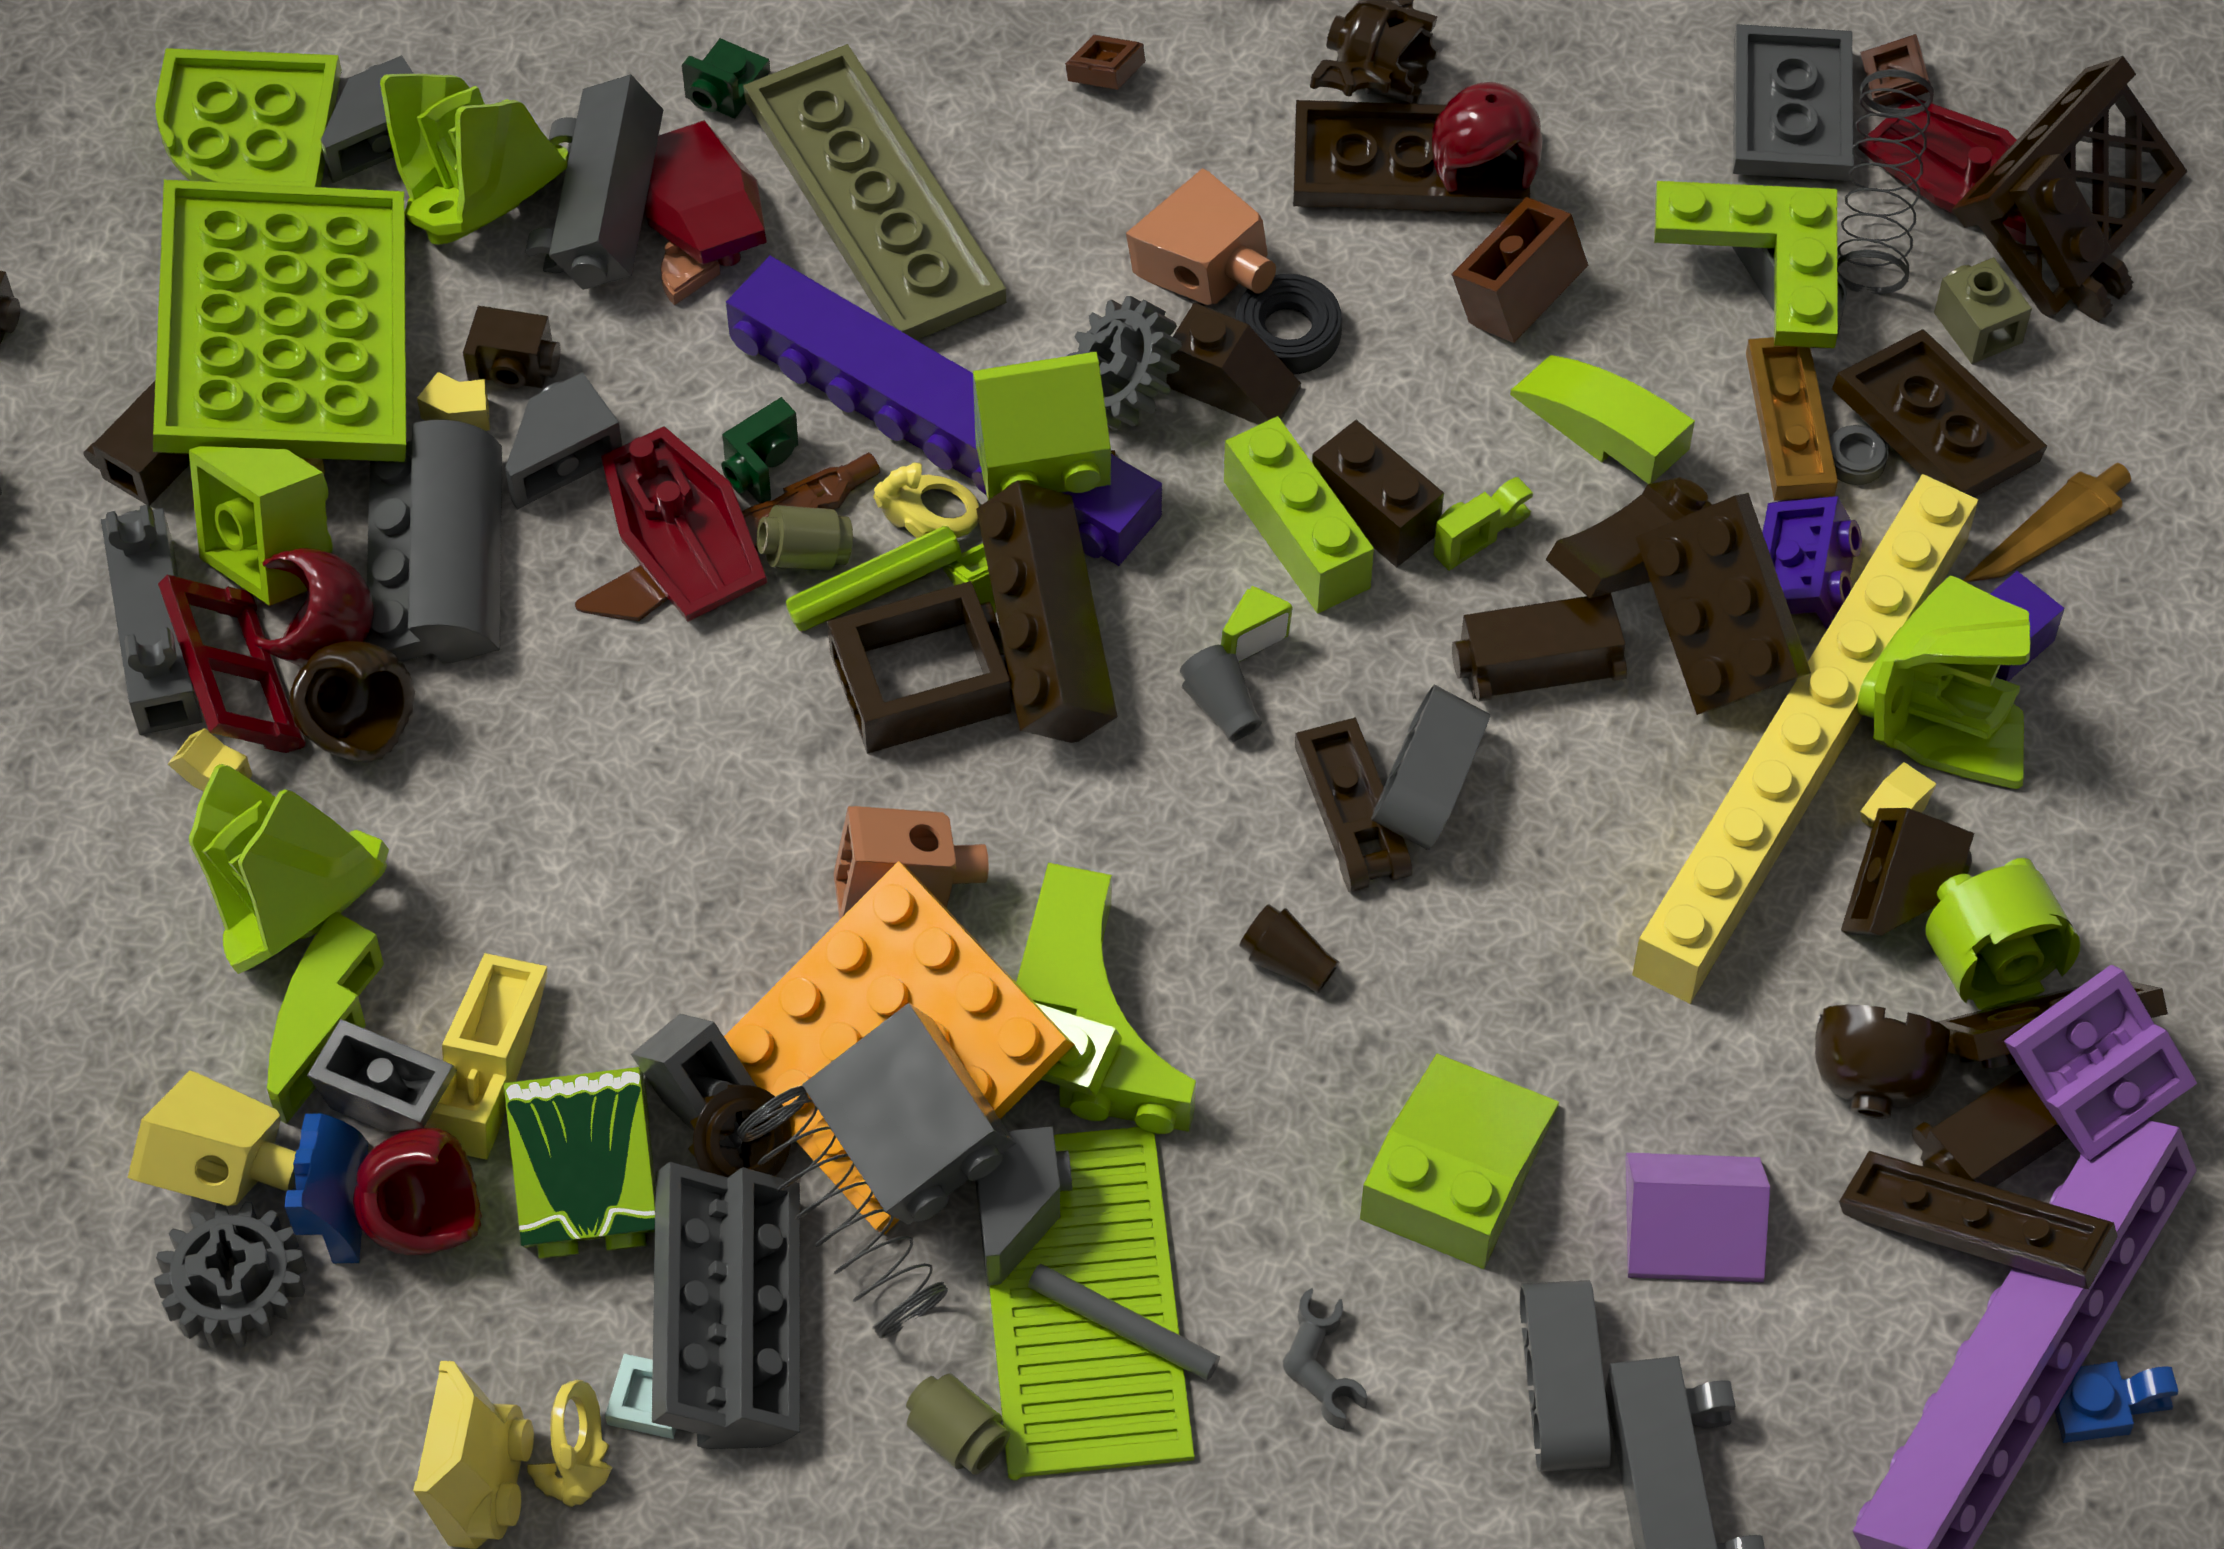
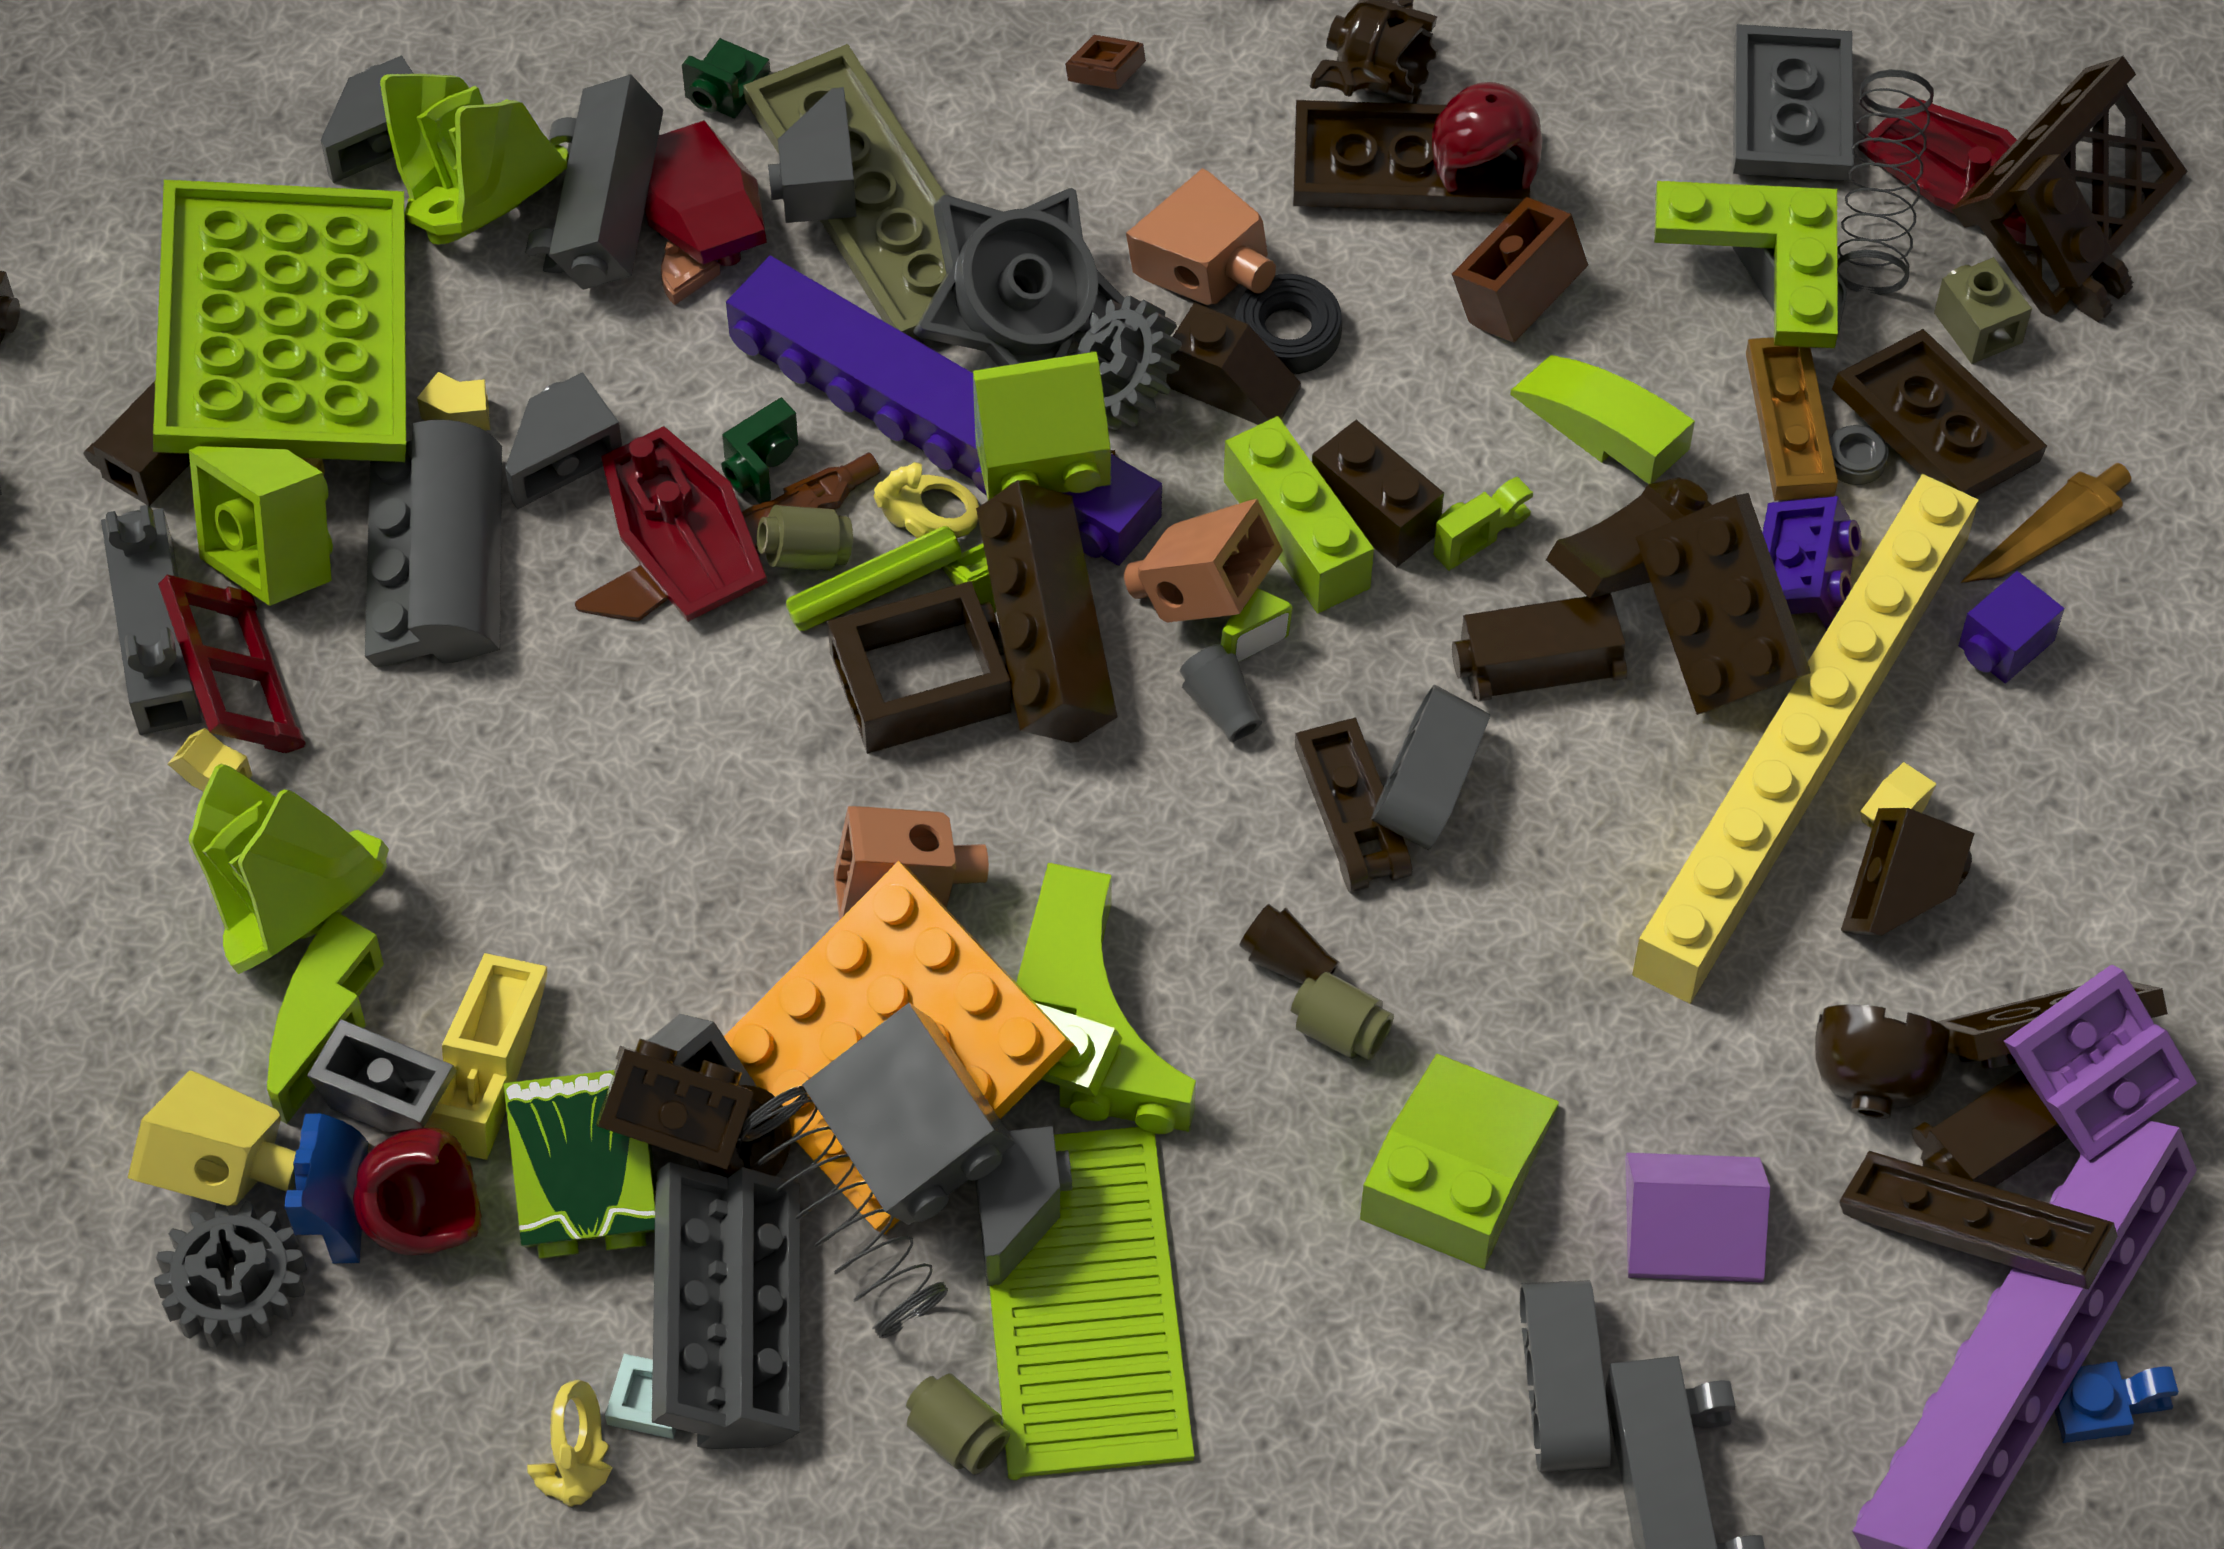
lime plate [155,48,342,187] -> none
dark red piece [254,548,374,667] -> none
dark brown piece [289,641,415,763] -> none
light yellow slope [413,1361,534,1549] -> none
dark brown brick [463,305,561,389] -> none
dark grey bar [1028,1264,1220,1381] -> none
dark grey arm [1283,1288,1368,1429] -> none
lime piece [1857,575,2030,789] -> none
reddish brown tile [1860,34,1932,106] -> none
lime brick [1926,858,2081,1010] -> none
none -> dark brown bracket [596,1038,754,1170]
none -> dark grey slope [768,87,857,223]
none -> dark grey plate [914,188,1125,367]
none -> nougat torso [1124,499,1283,623]
none -> olive brick [1291,972,1394,1061]

